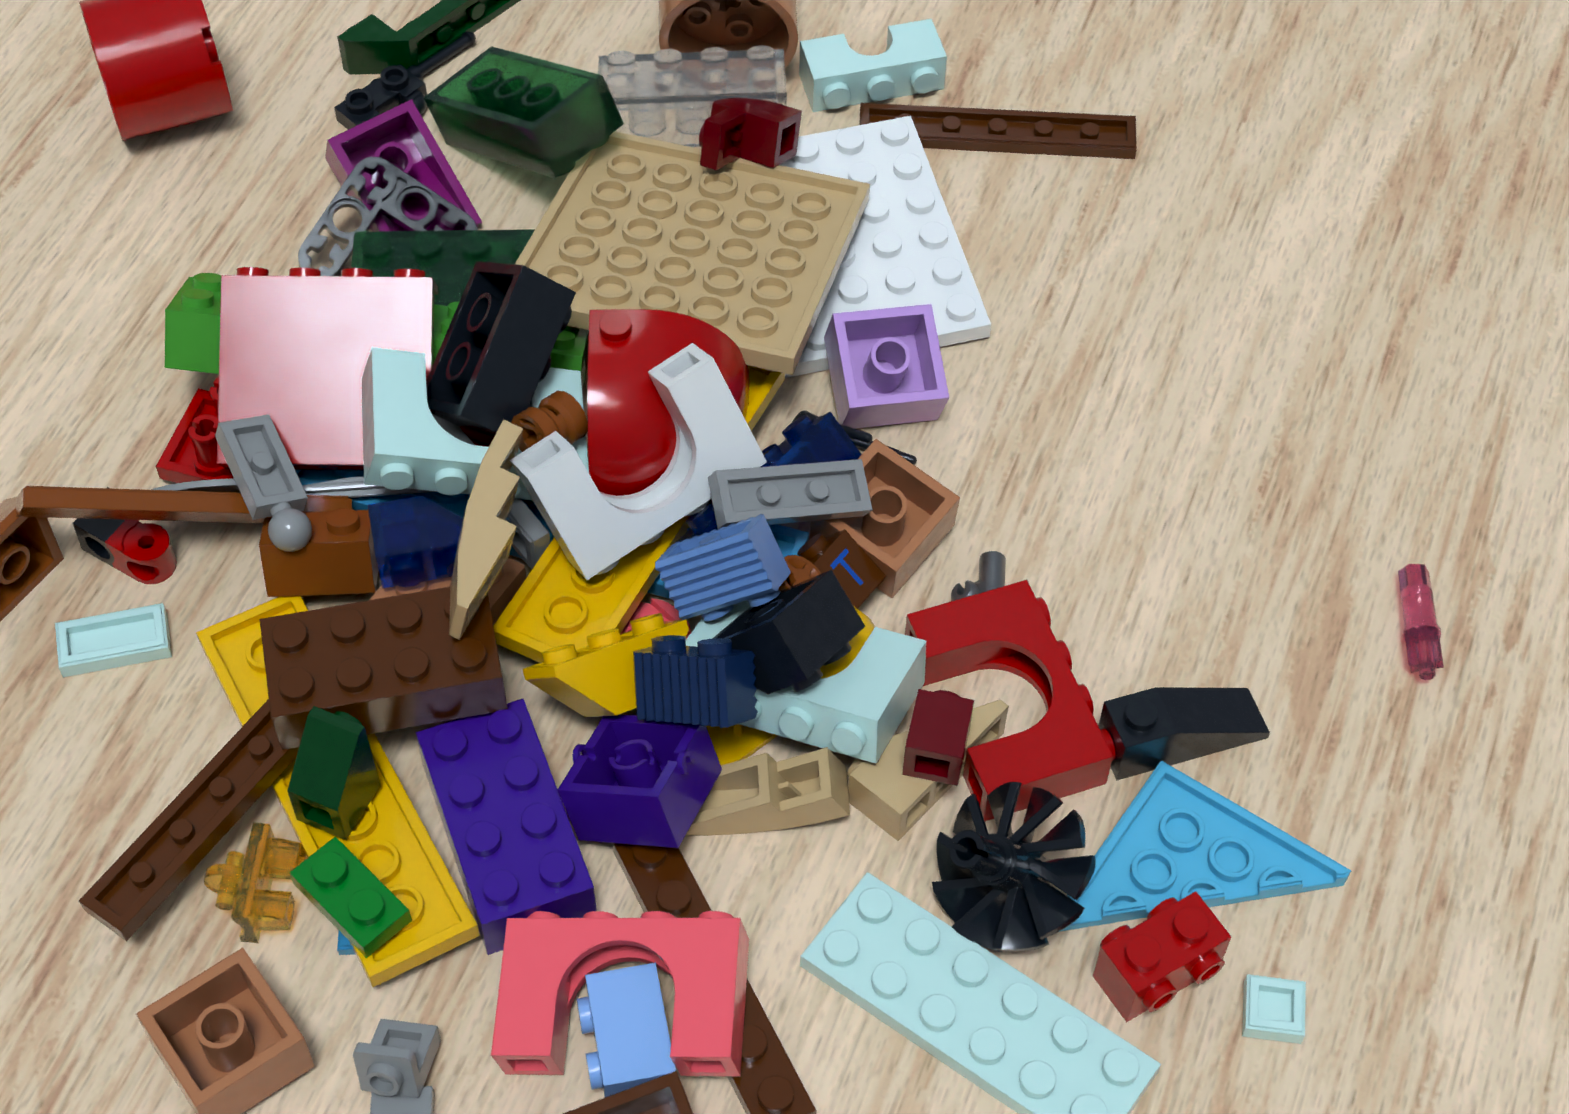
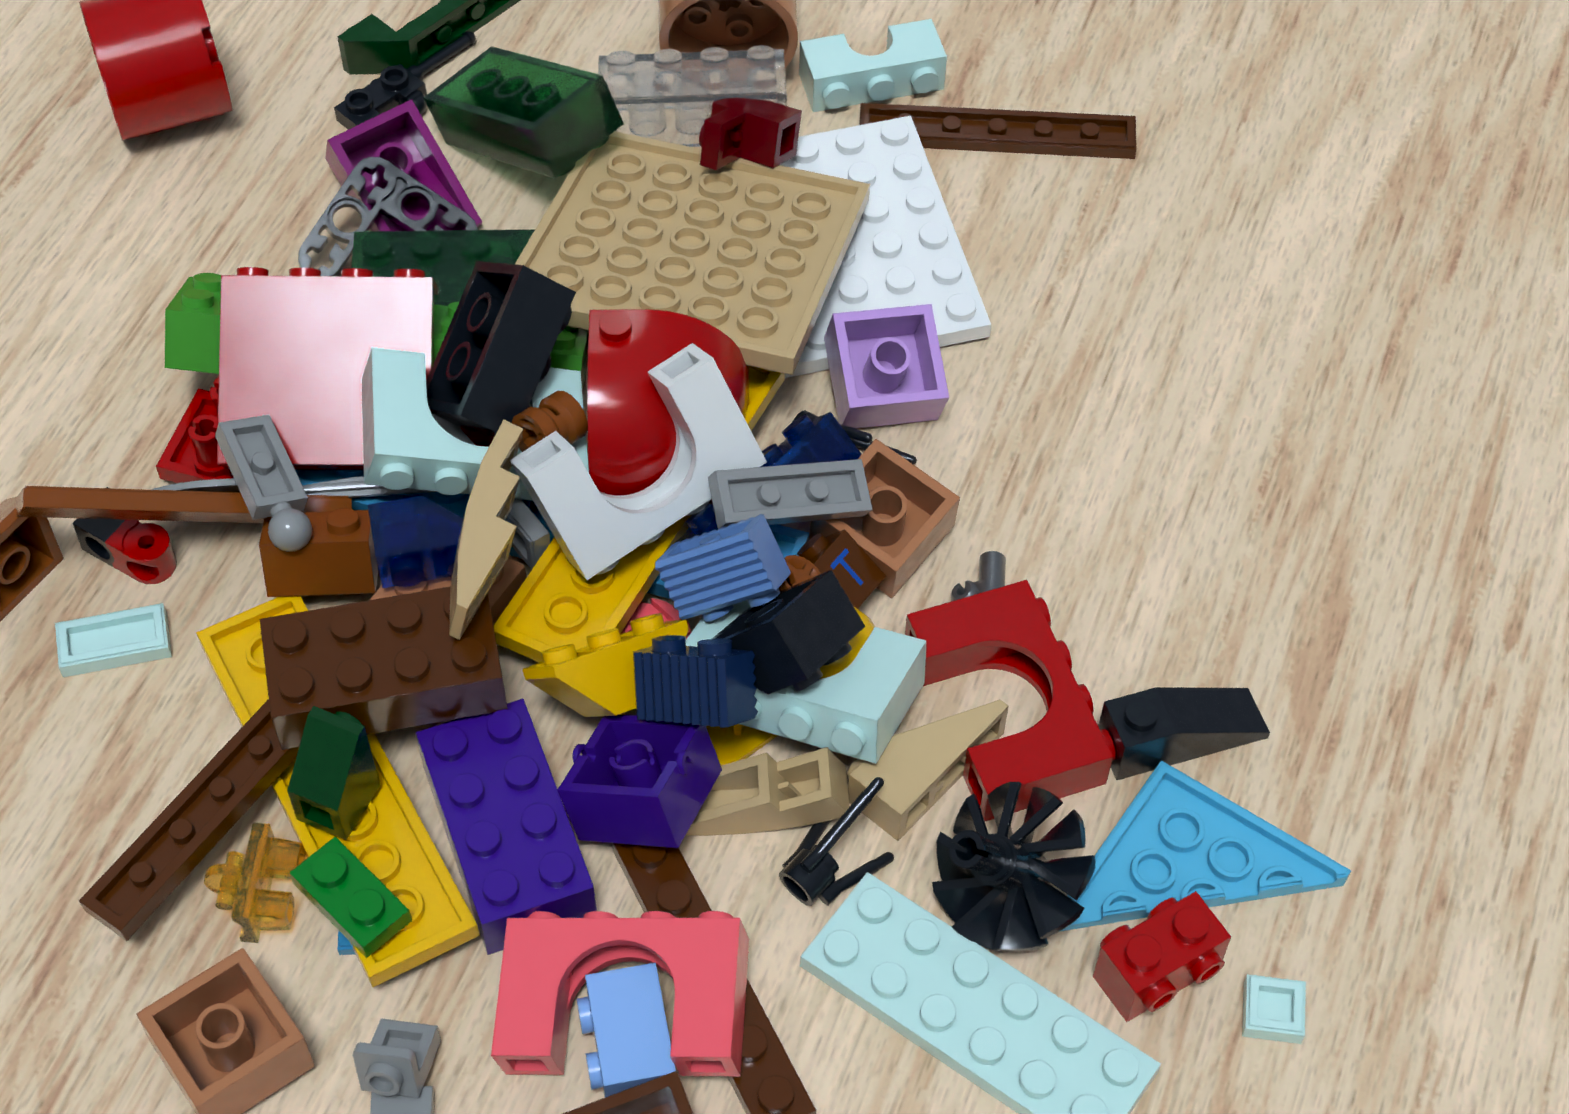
dark red brick [902,689,974,786] -> none
clear pink piece [1398,564,1444,680] -> none
none -> black plant [779,777,894,906]

